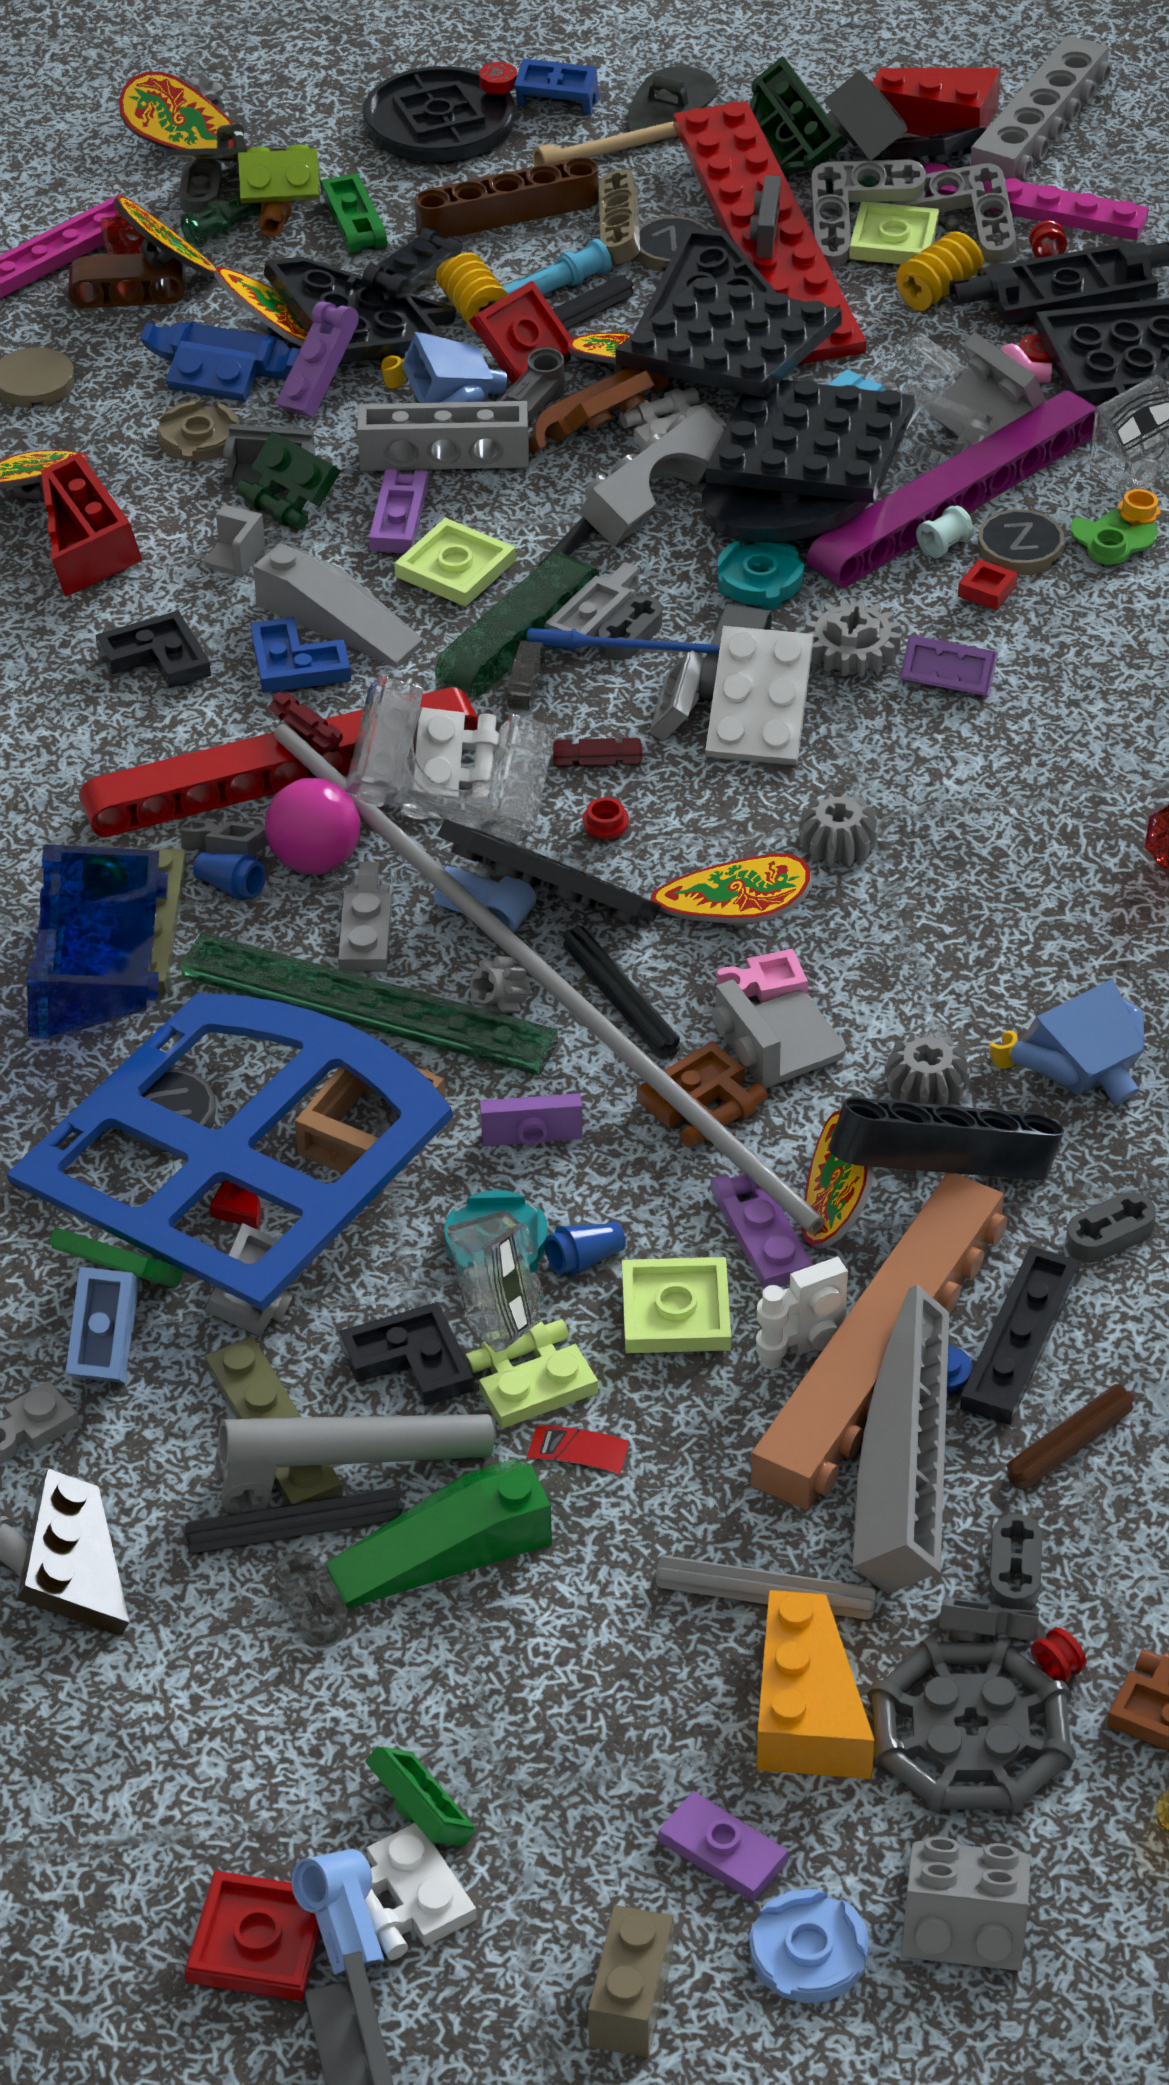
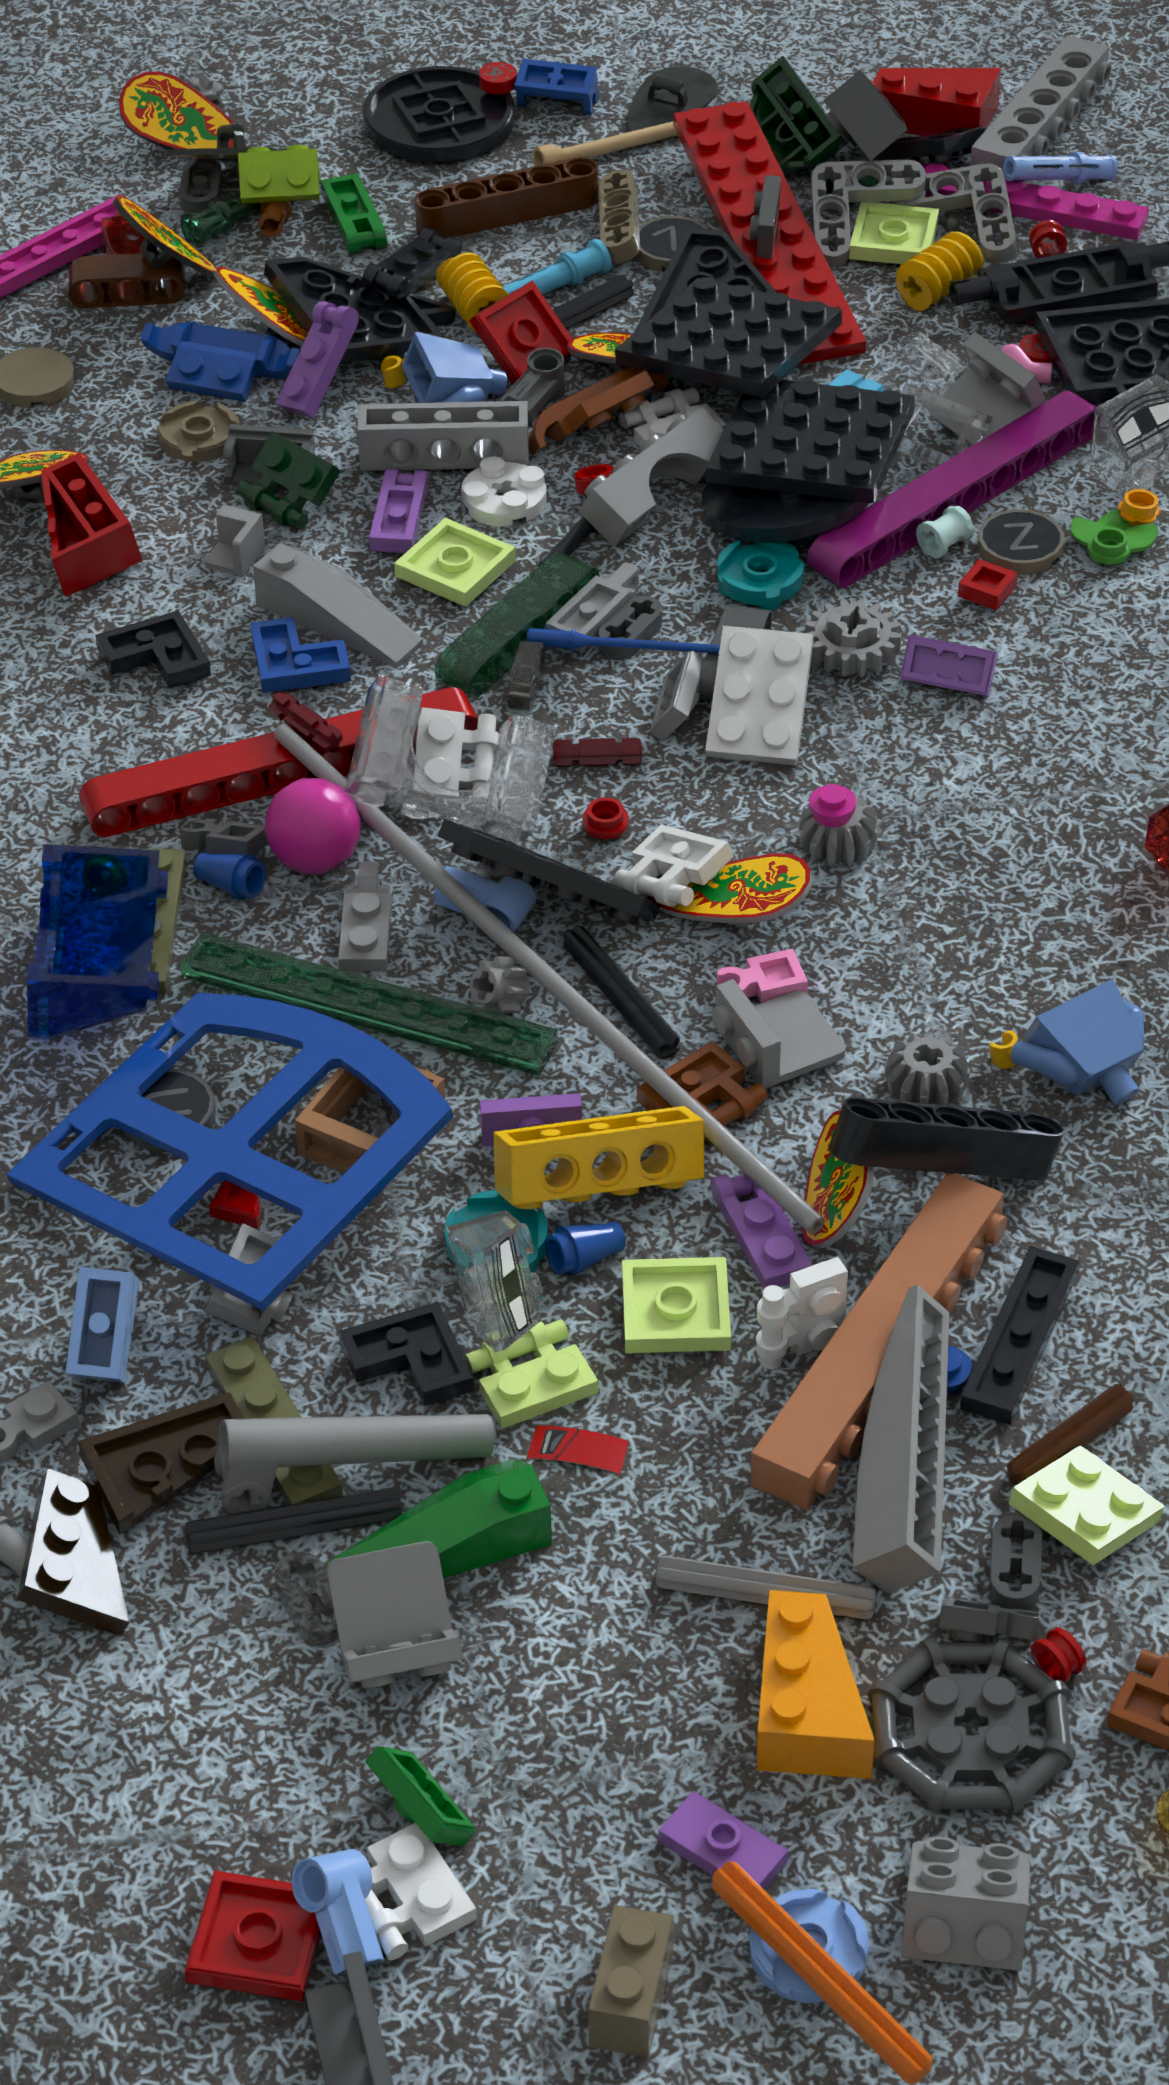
green tile [49,1227,184,1288] -> none
dark grey beam [1066,1193,1156,1263] -> none
none -> dark brown wing [79,1392,244,1535]
none -> light grey bracket [326,1541,463,1688]
none -> white plate [461,456,547,527]
none -> yellow brick [493,1106,704,1209]
none -> red tile [574,464,614,495]
none -> white plate [614,824,734,907]
none -> orange axle [712,1861,933,2085]
none -> dark pink plate [809,784,856,827]
none -> light blue pin [1003,152,1118,184]
none -> yellowish green plate [1008,1446,1165,1566]

